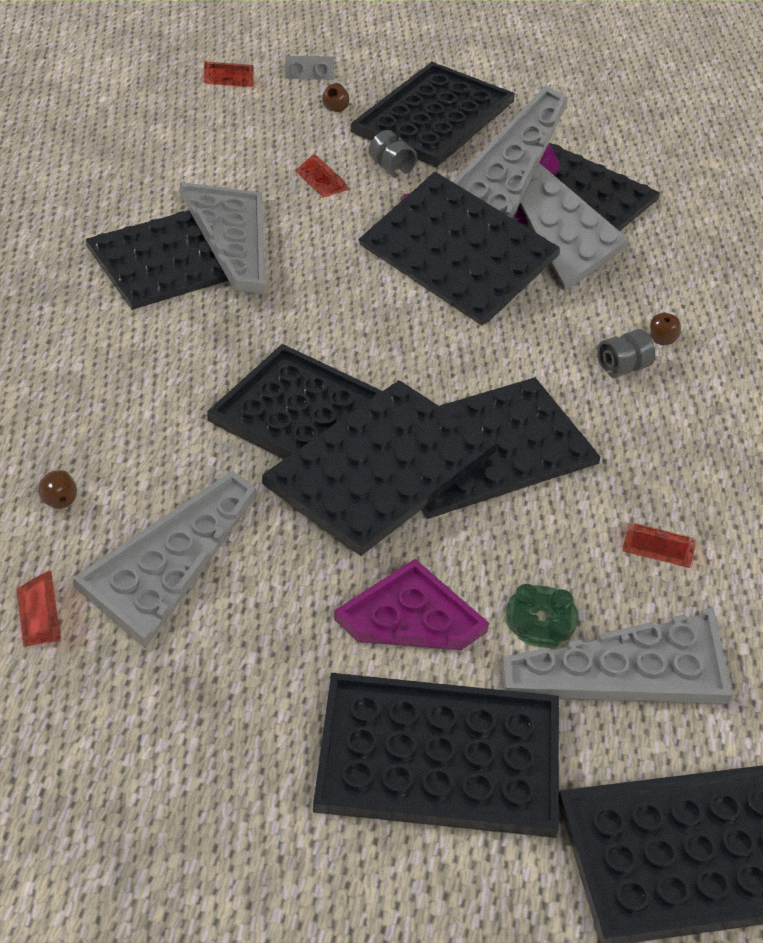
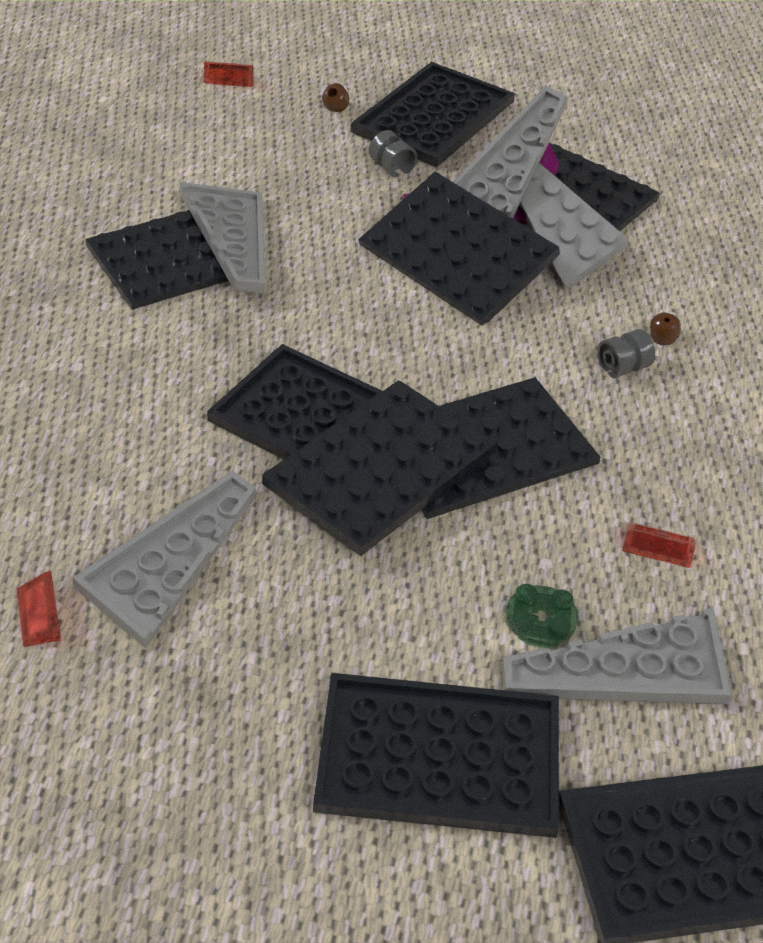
reddish brown piece [38,470,77,509] -> none
light grey hinge [285,56,334,80] -> none
clear red slope [295,153,349,198] -> none
magenta plate [334,559,489,650] -> none

